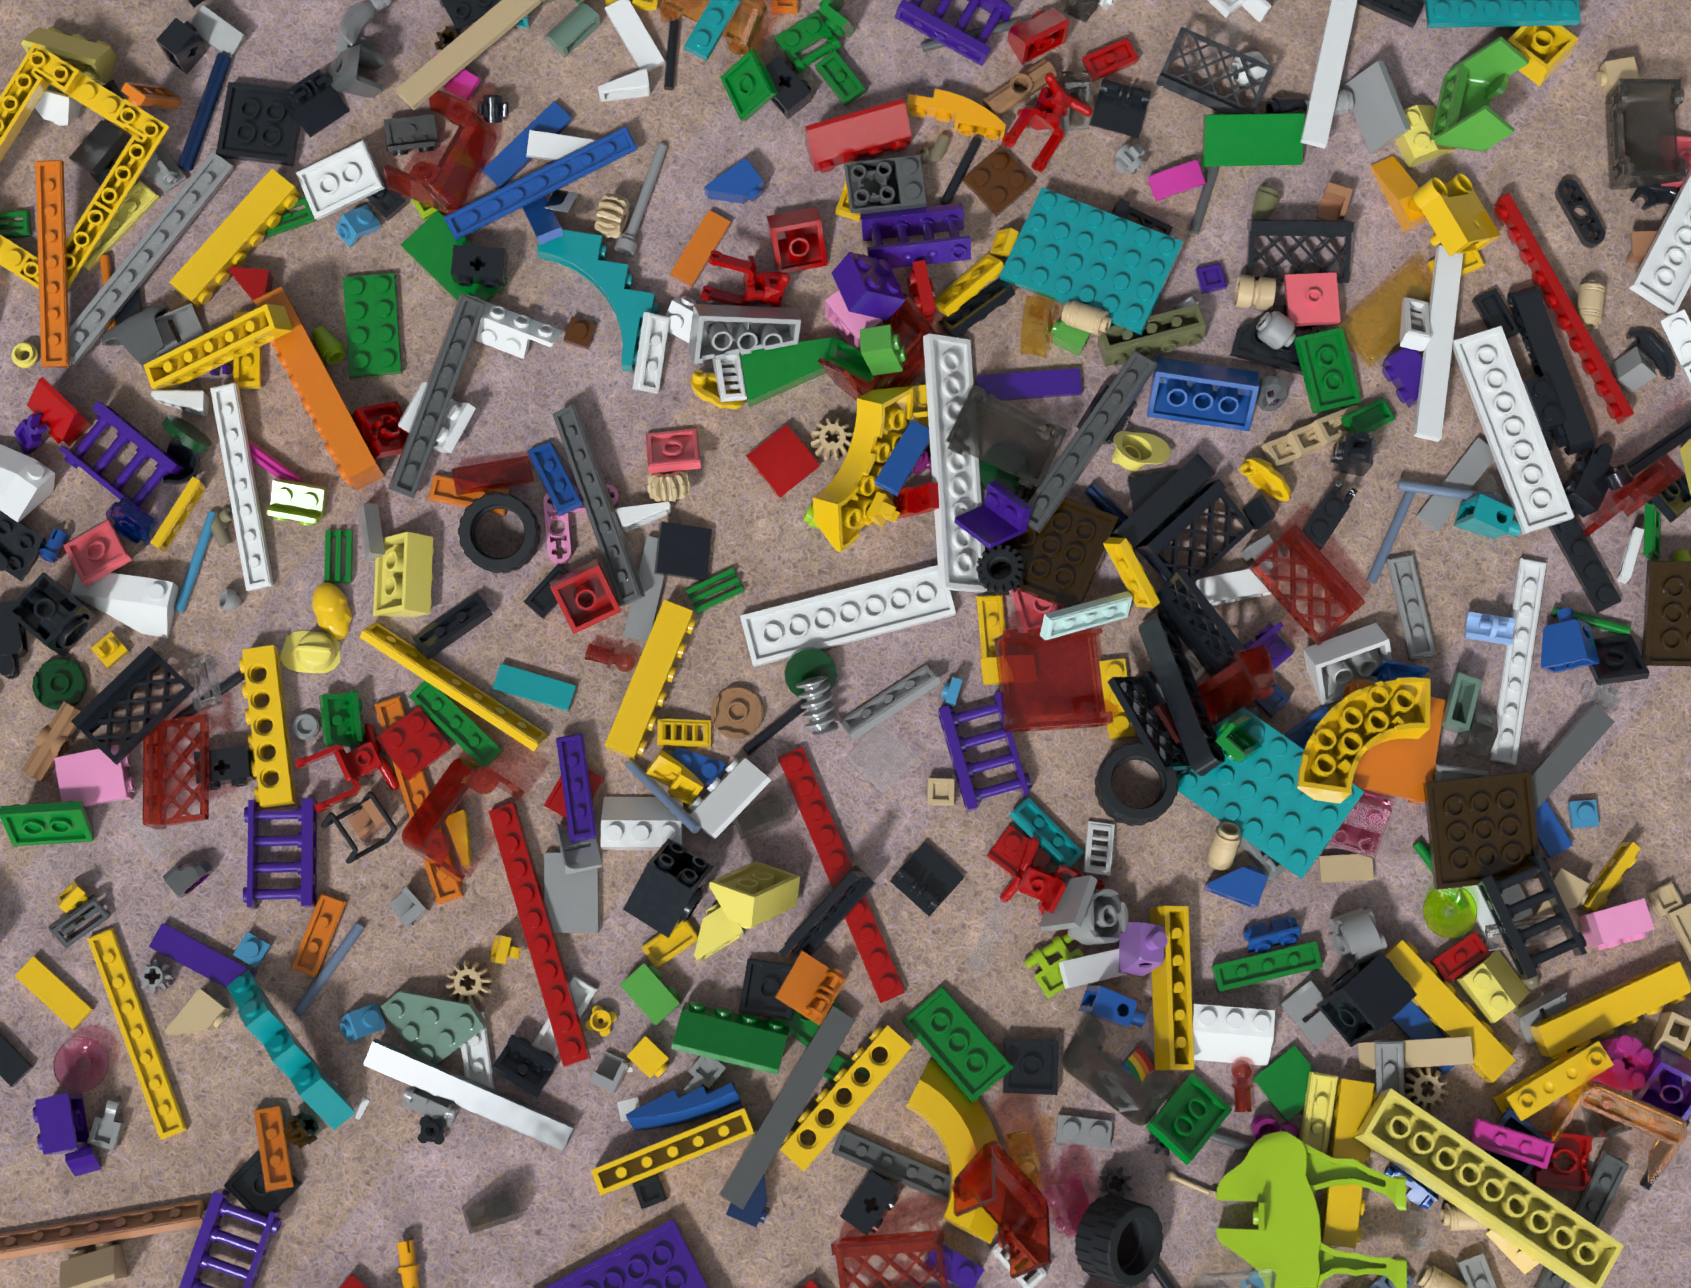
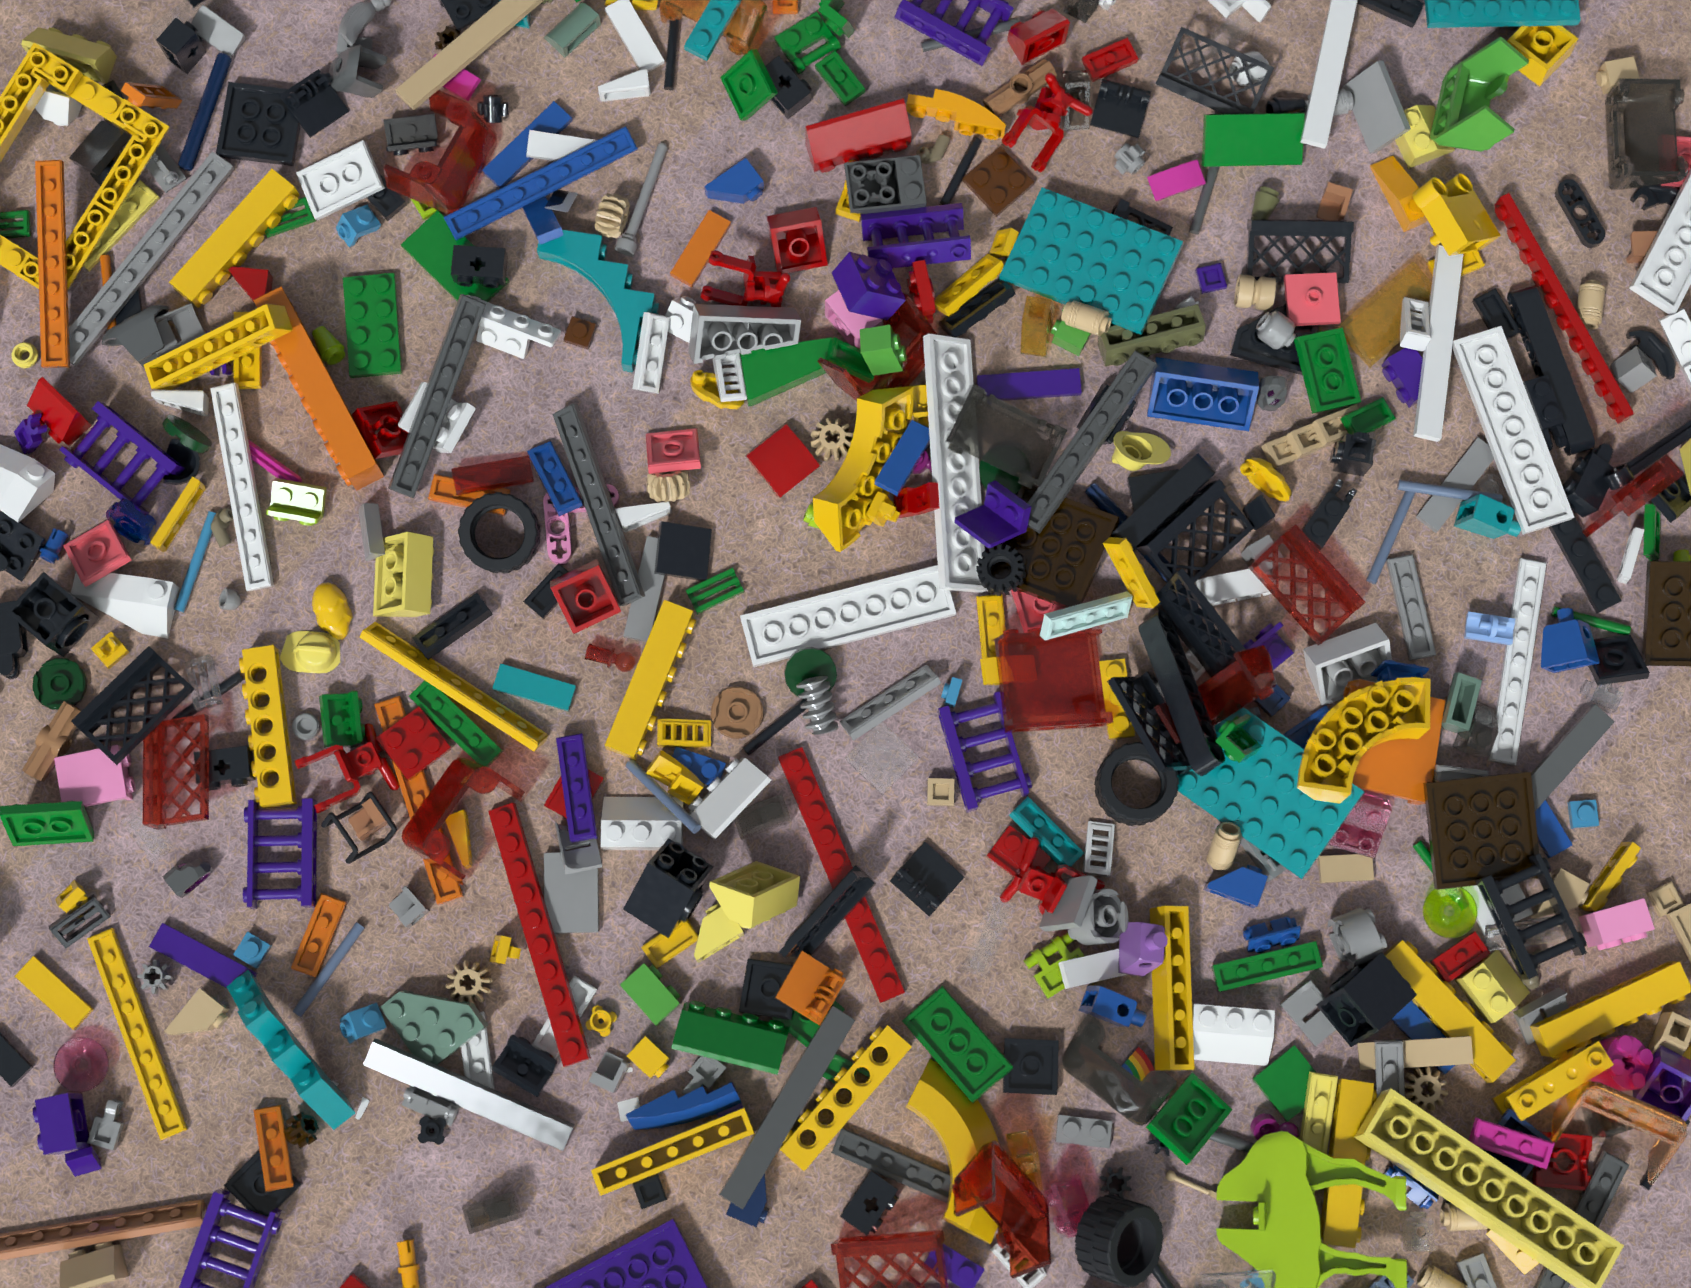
green tile [324,530,353,583] -> none
clear red pin [1231,1060,1253,1112] -> none

